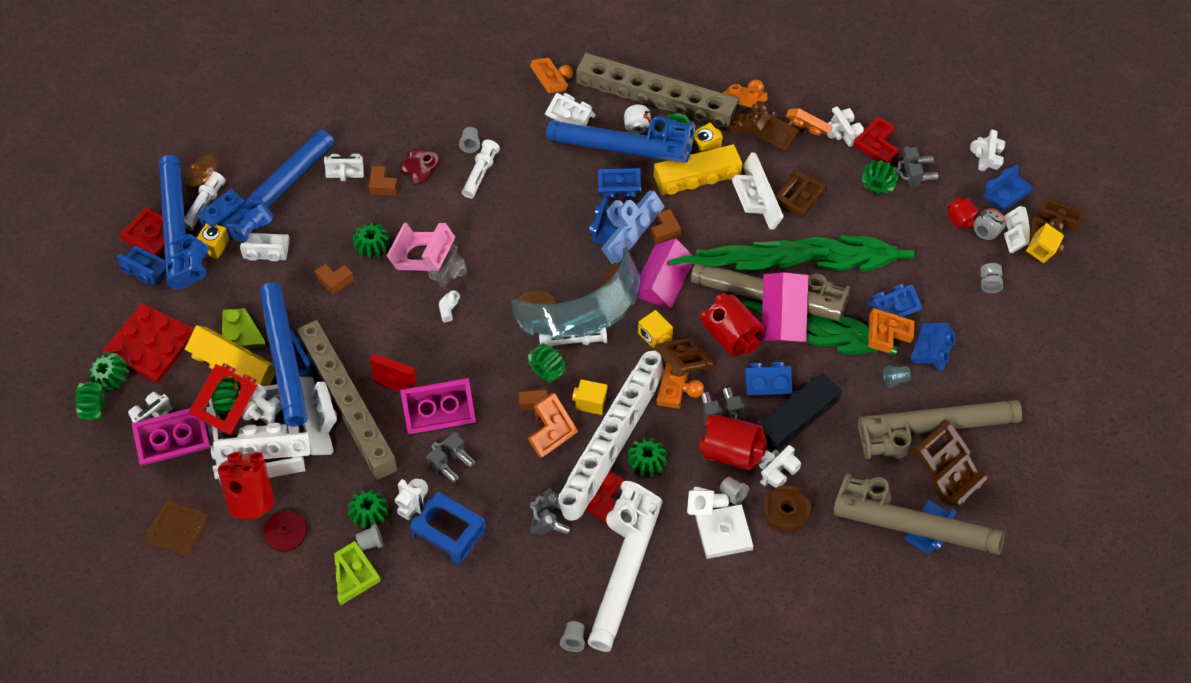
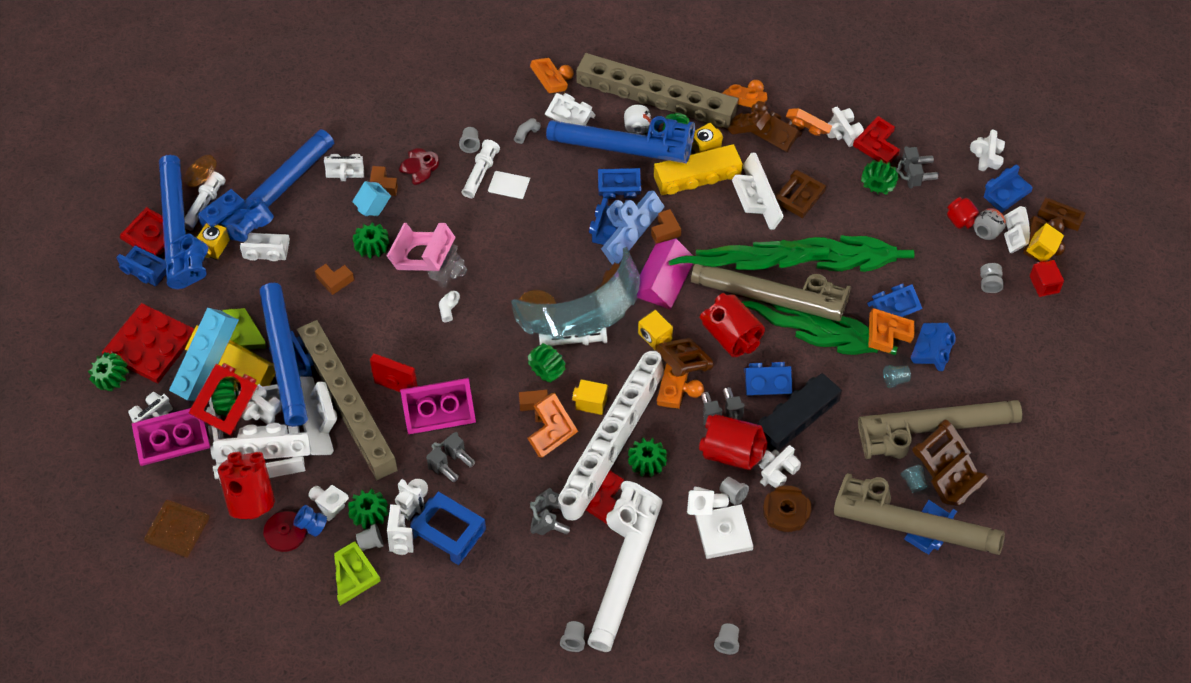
green gear [75,382,105,421] -> none
slope [761,272,809,342] -> none
none -> medium azure brick [169,308,239,401]
none -> blue wheel [294,505,327,537]
none -> white bracket [309,485,349,521]
none -> medium azure brick [352,181,391,216]
none -> white bracket [387,505,414,555]
none -> white sticker [488,171,530,199]
none -> light grey arm [514,118,541,144]
none -> light grey piece [714,624,739,655]
none -> clear light blue piece [901,465,928,493]
none -> red brick [1030,260,1064,297]

